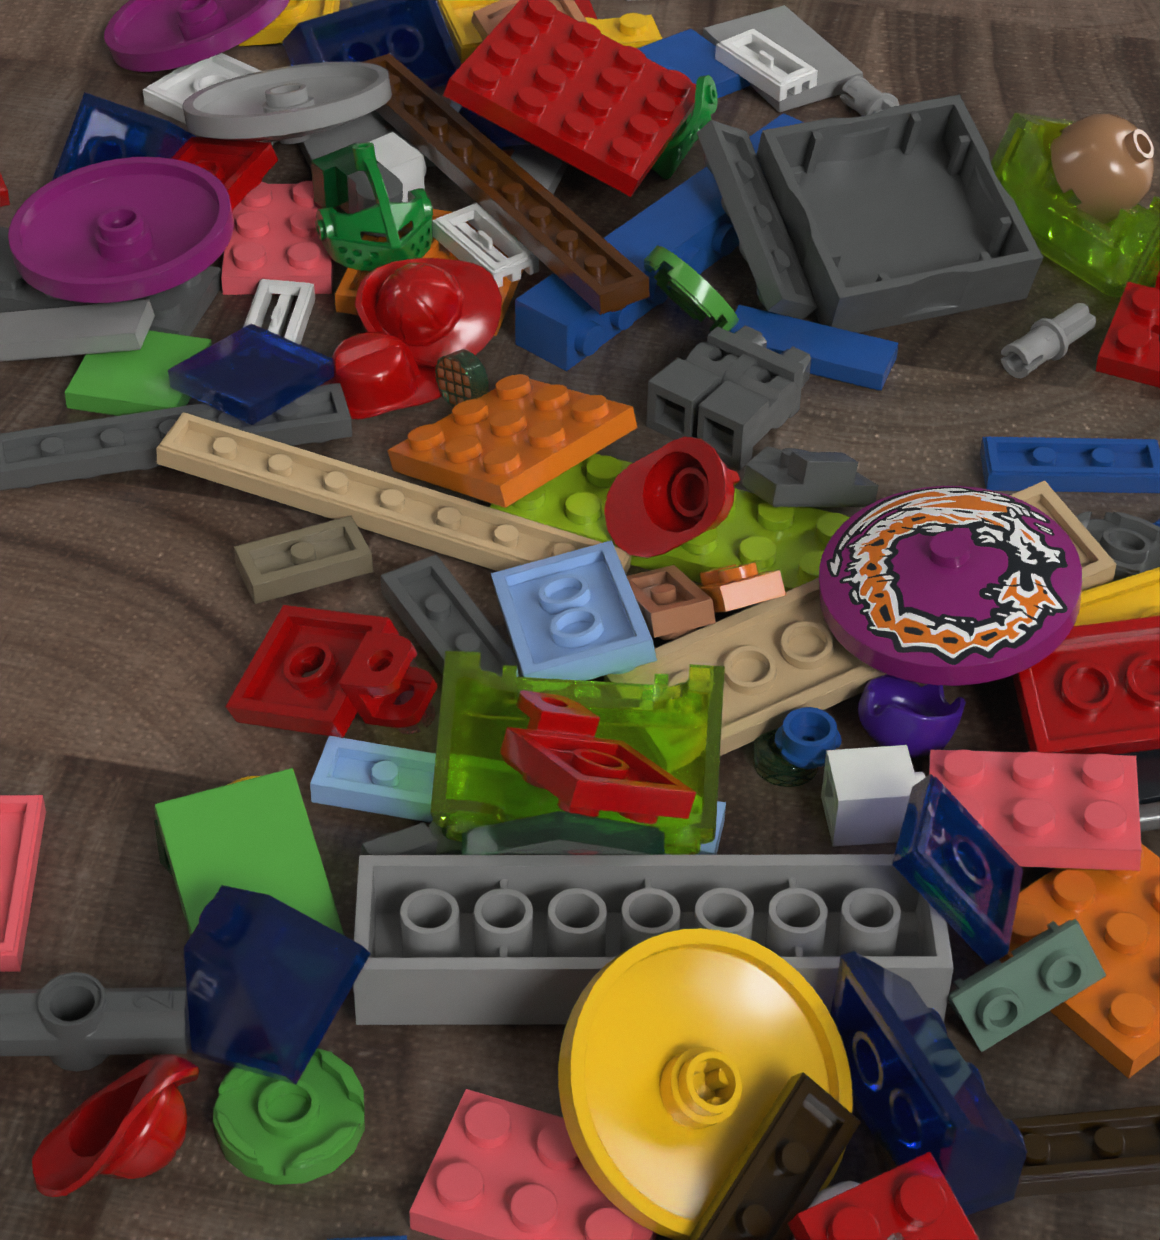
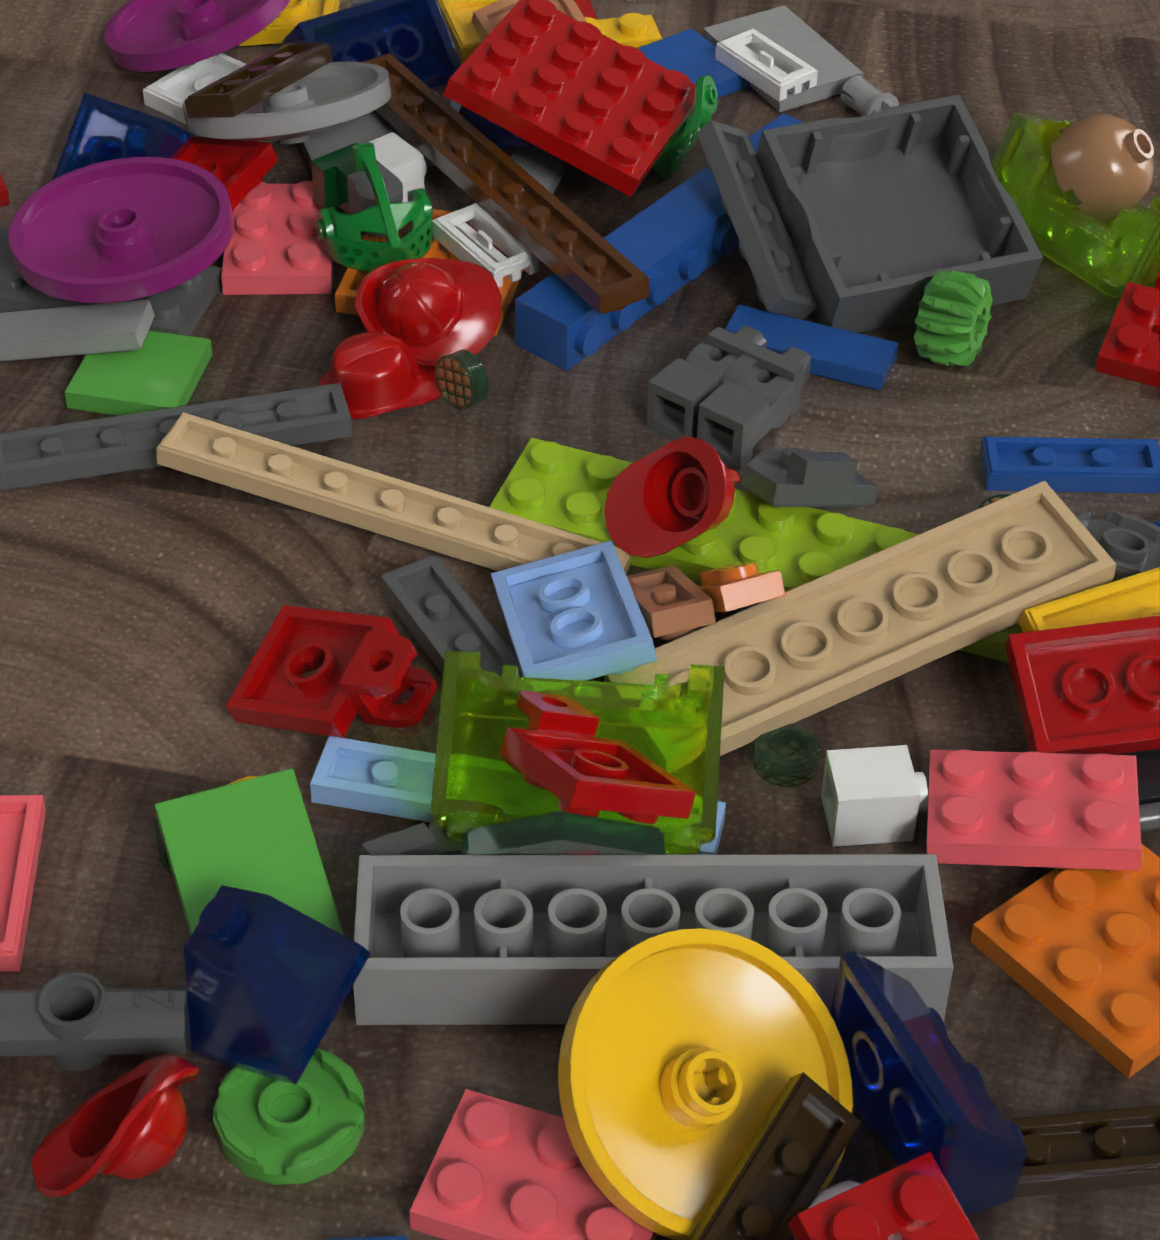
clear blue tile [168,324,335,425] -> none
dark tan plate [234,516,373,604] -> none
white tile [237,279,315,366] -> none
orange plate [387,374,638,508] -> none
bright green tile [644,245,739,332] -> none
blue plate [775,707,842,769] -> none
dish [819,486,1082,686] -> none
dark purple hair [858,674,966,759] -> none
clear blue tile [892,774,1023,965] -> none
sand green hinge [948,919,1106,1052] -> none
light grey axle [1001,303,1096,379] -> none
none -> dark brown tile [185,42,332,118]
none -> bright green gear [914,270,993,366]

